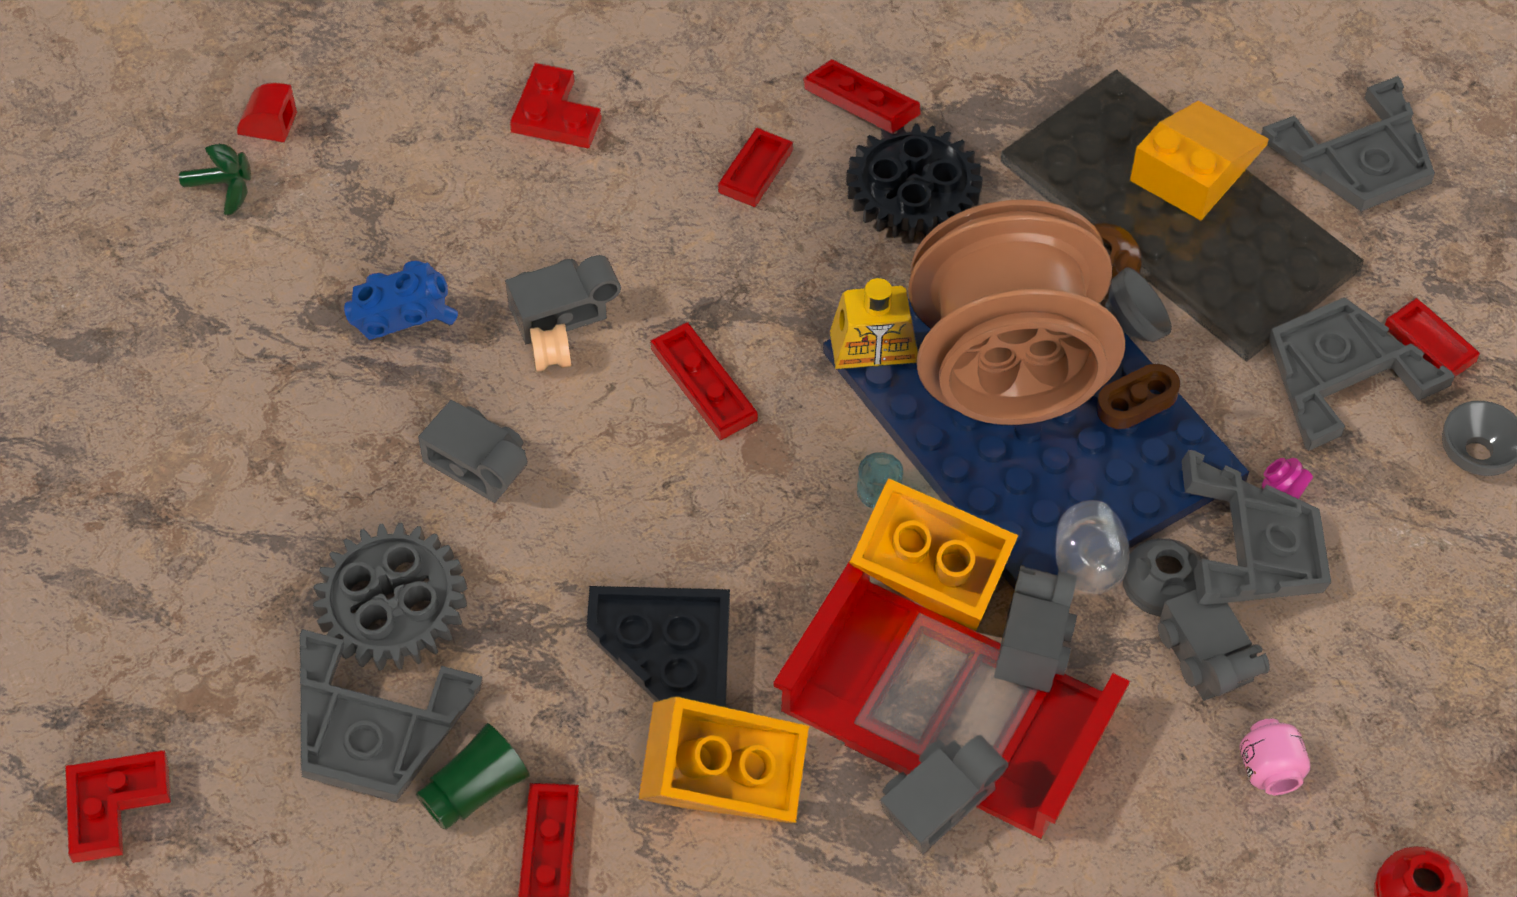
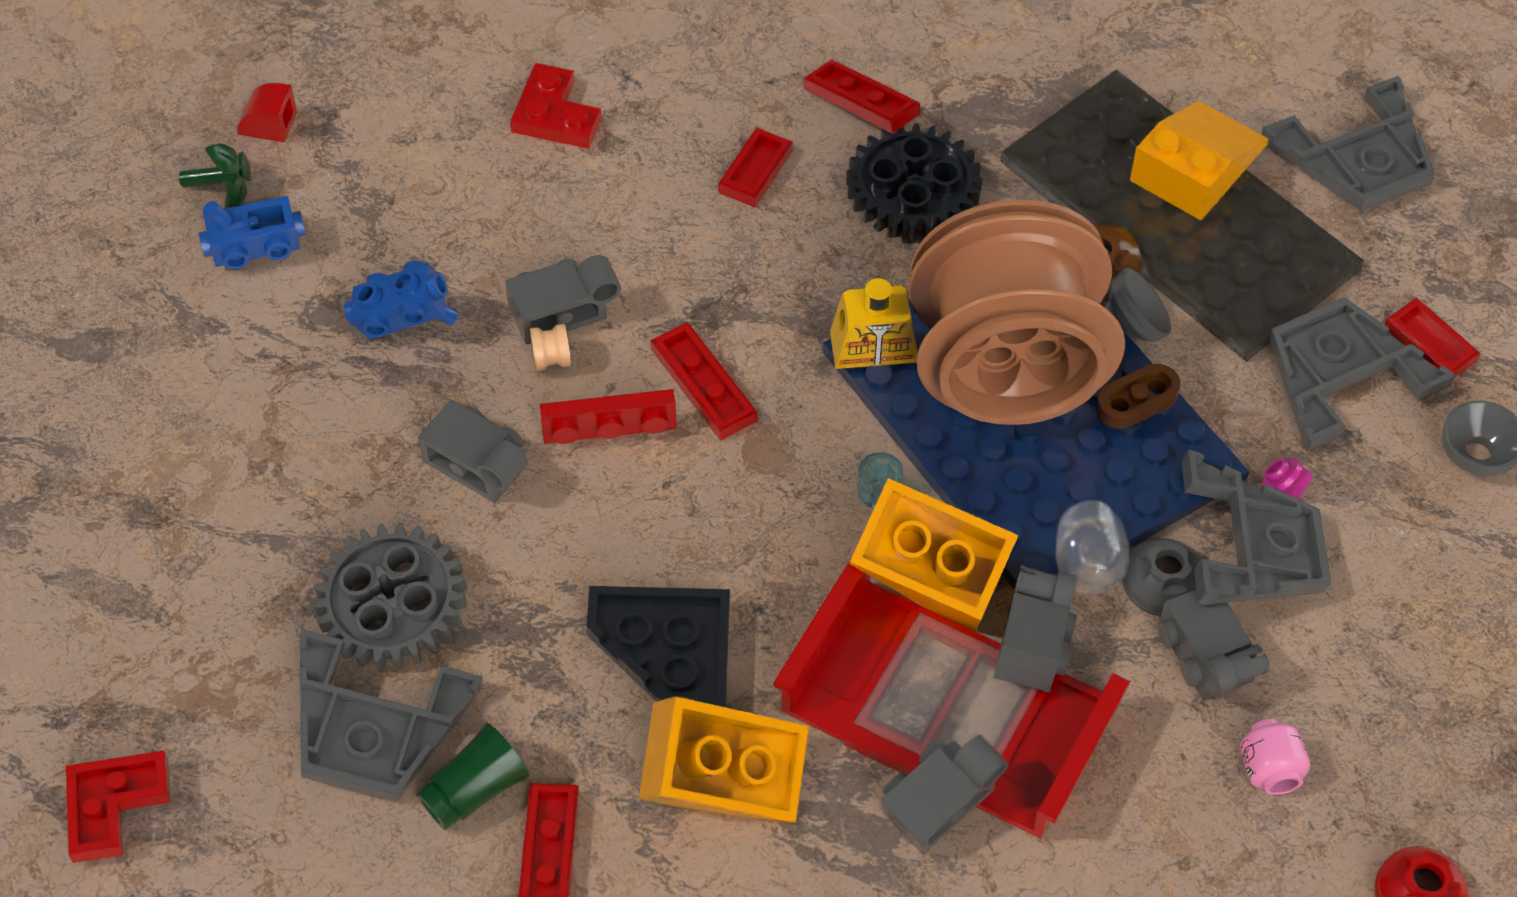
none -> blue brick [199,196,306,270]
none -> red plate [539,389,677,444]

